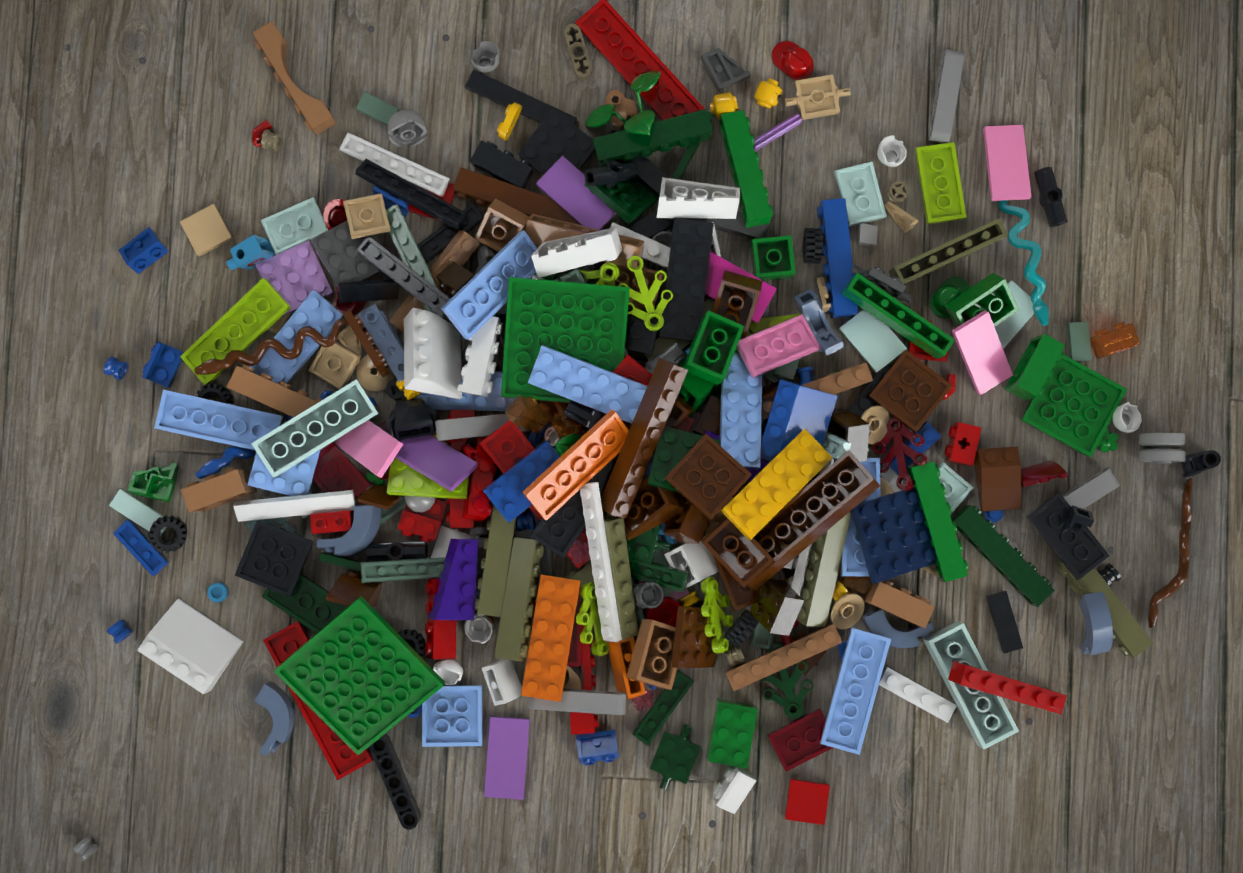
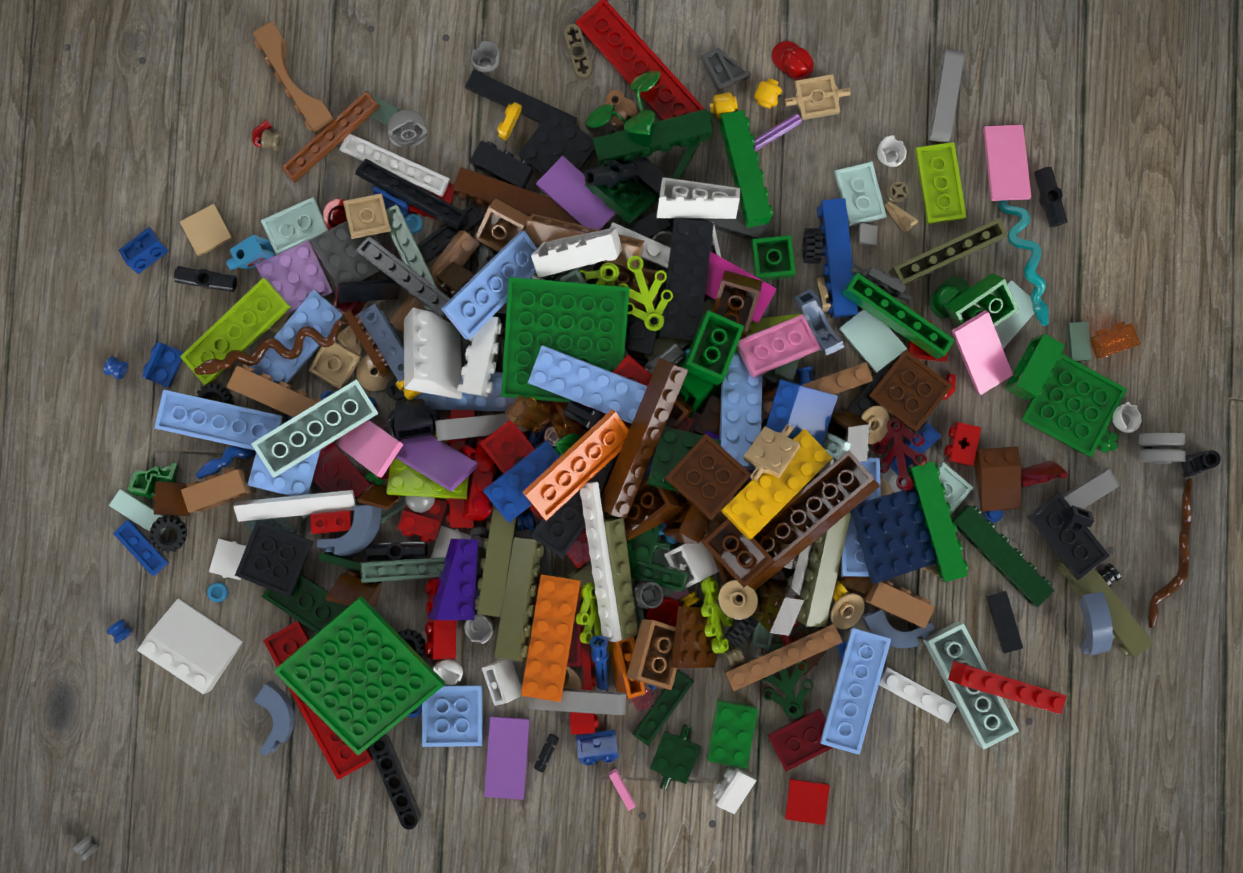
none -> reddish brown piece [152,482,190,516]
none -> black piece [174,266,237,292]
none -> white piece [209,539,246,580]
none -> dark orange tile [281,90,380,183]
none -> dark azure tile [405,214,423,234]
none -> black axle [534,733,559,773]
none -> blue pin [590,636,609,690]
none -> bright pink tile [609,768,635,811]
none -> tan dish [718,580,758,620]
none -> tan plate [743,424,800,481]

